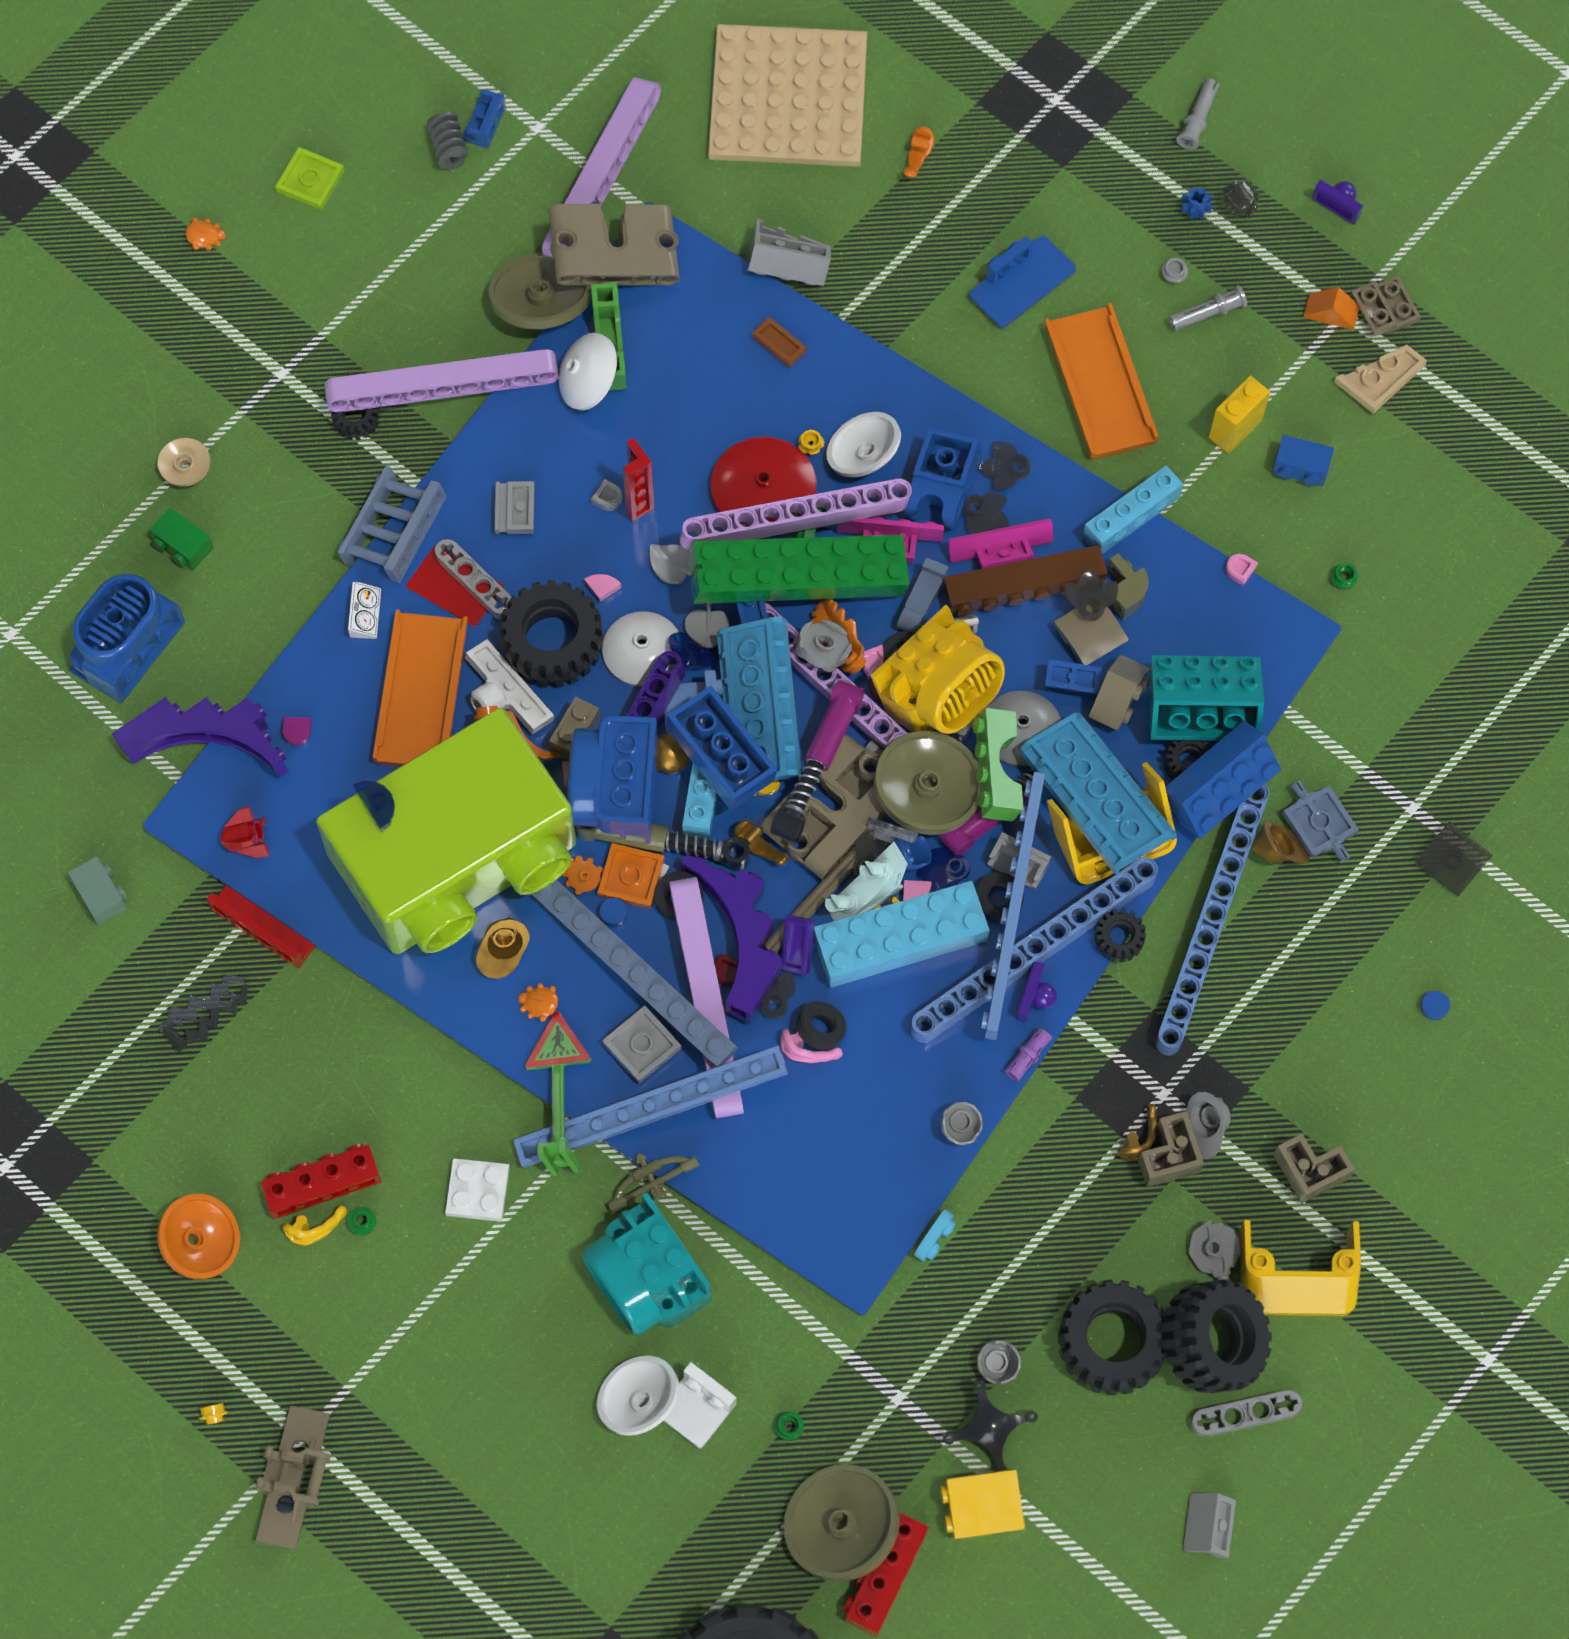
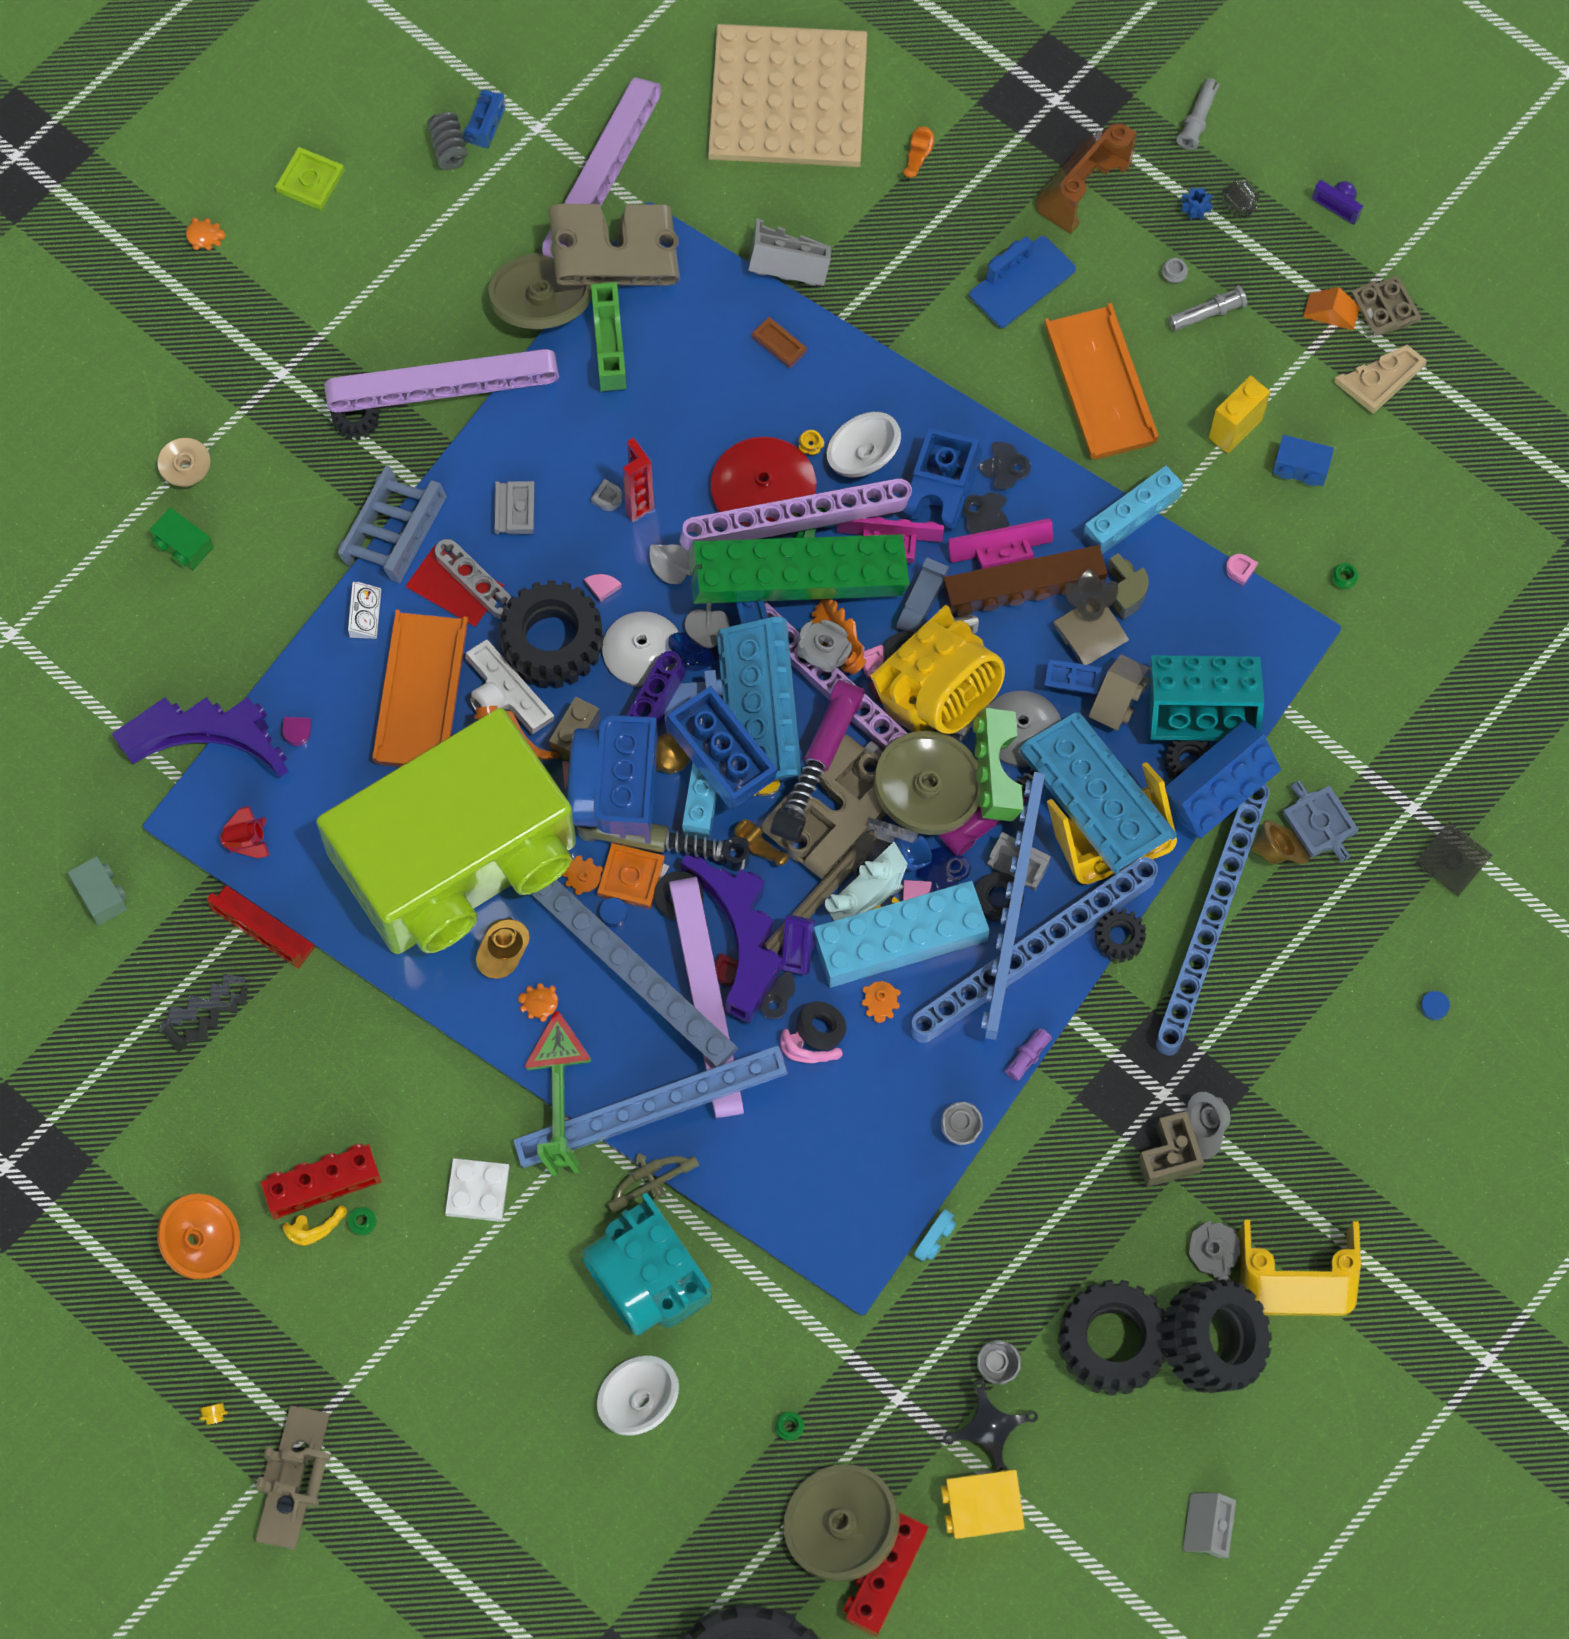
blue brick [69,574,185,704] -> none
clear blue plate [353,781,396,832] -> none
white dish [559,333,617,410] -> none
light grey plate [602,1005,682,1084] -> none
white bracket [663,1362,737,1449] -> none
dark purple tile [1016,961,1057,1022] -> none
pearl gold piece [1117,1104,1157,1161] -> none
light grey beam [1191,1390,1302,1437] -> none
dark tan brick [1273,1134,1355,1204] -> none
none -> orange piece [862,981,901,1023]
none -> dark orange windscreen [1035,123,1137,234]

